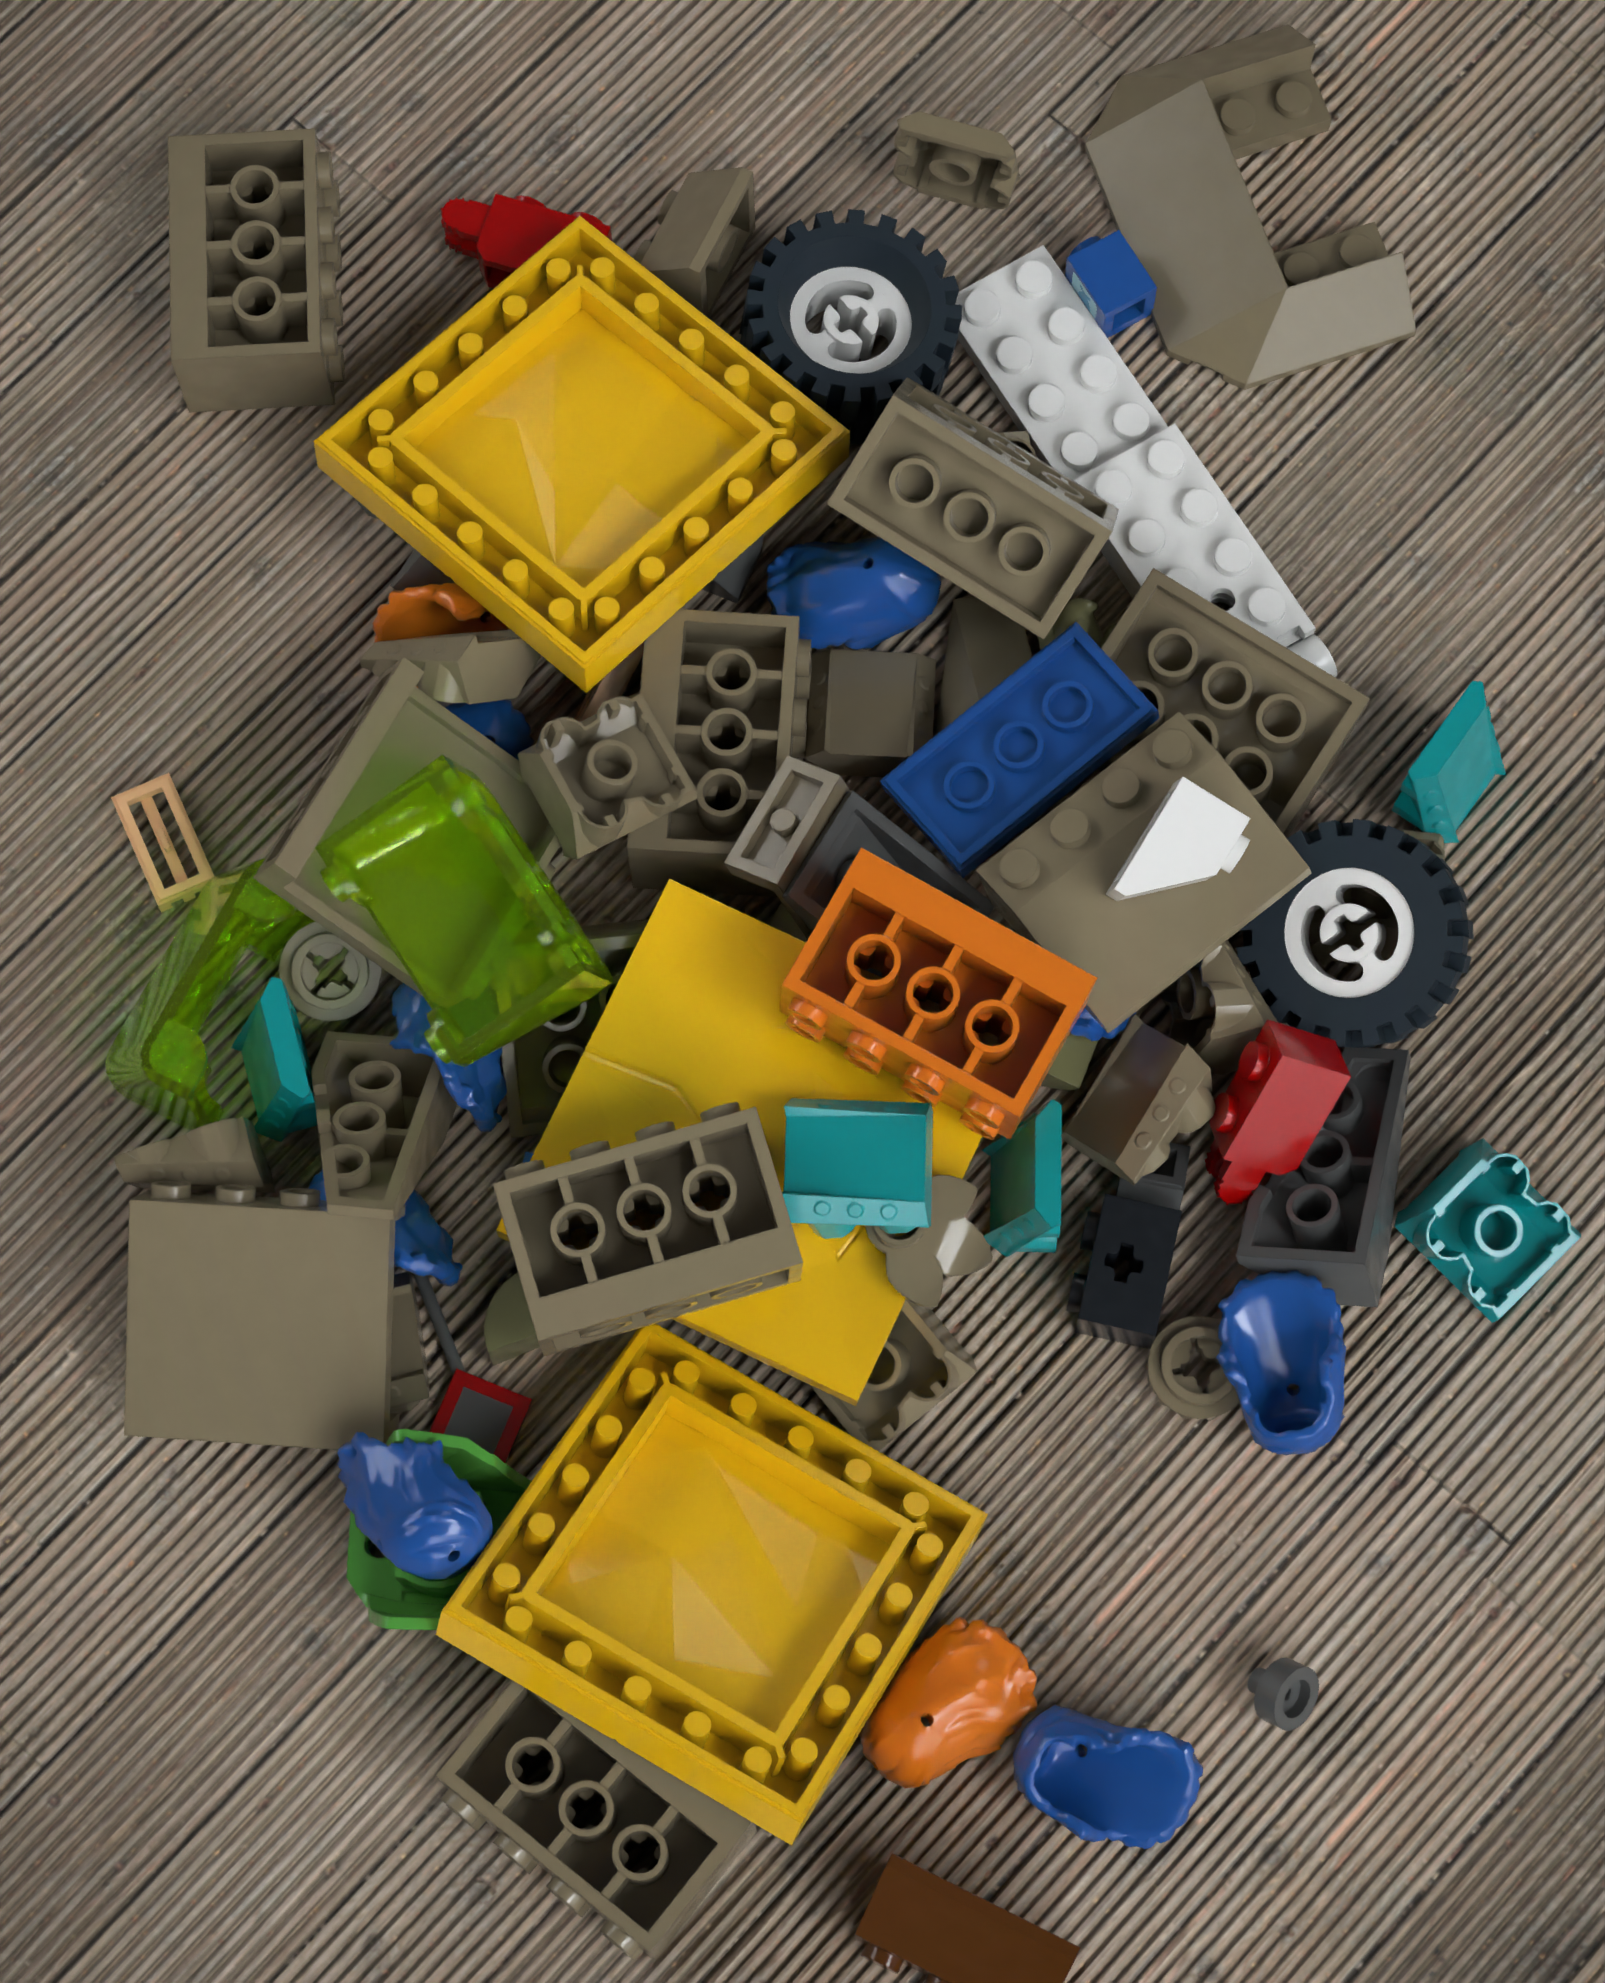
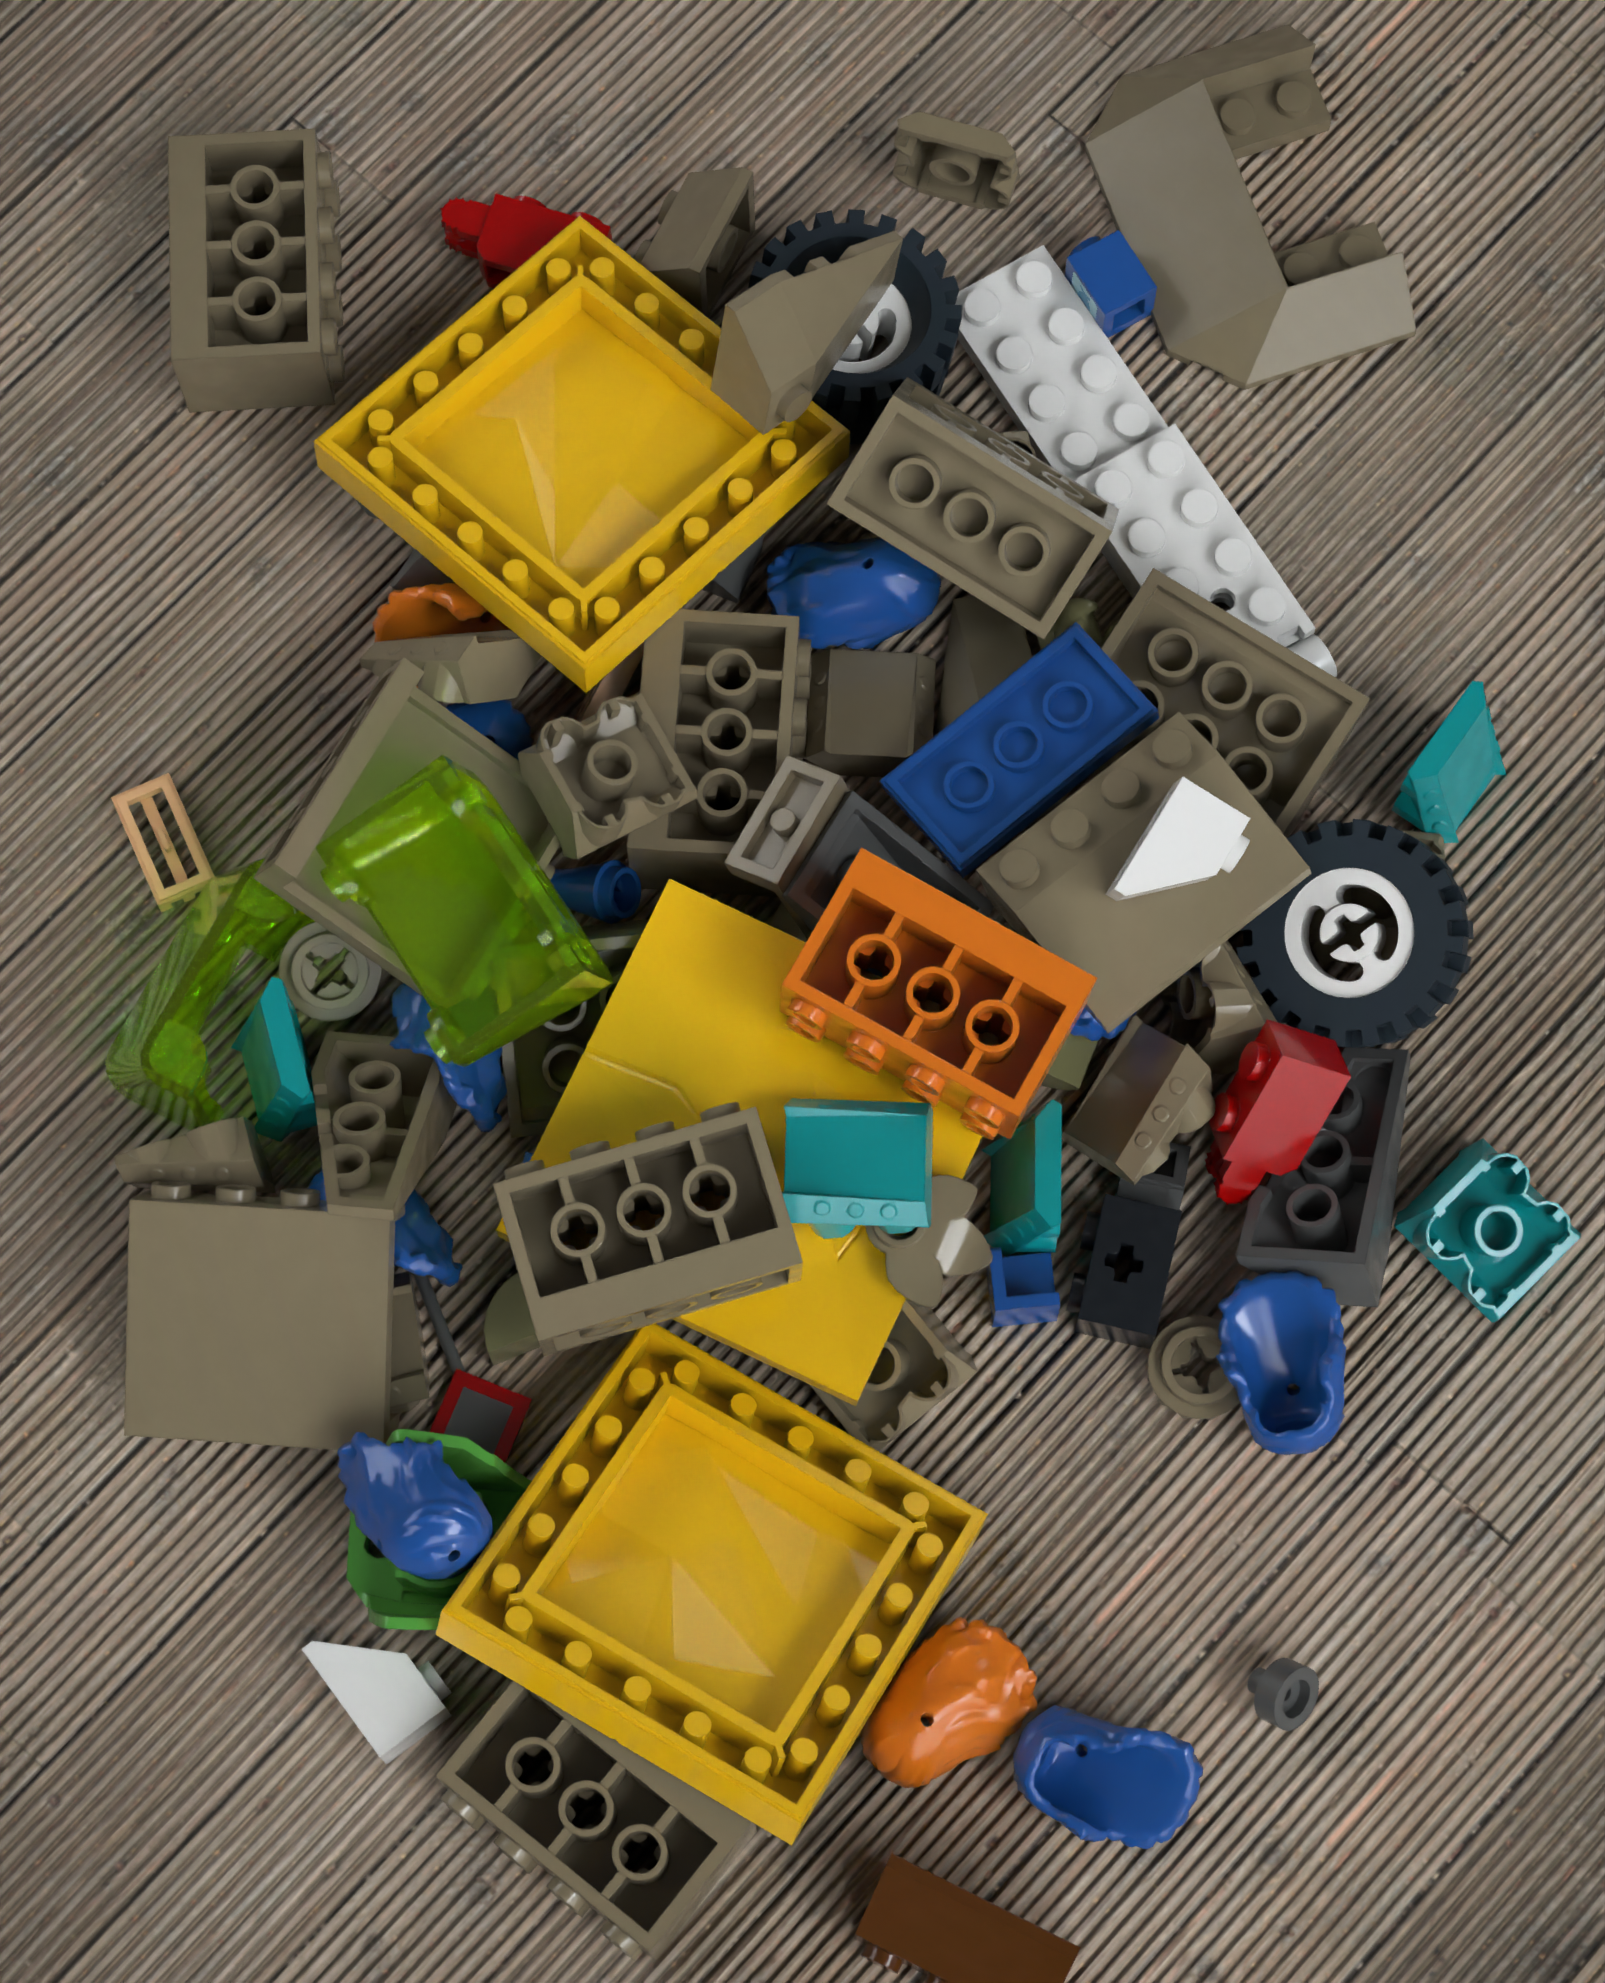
none -> white slope [302,1641,452,1765]
none -> blue cone [544,860,641,924]
none -> dark tan wedge [711,231,903,435]
none -> blue panel [985,1247,1061,1327]

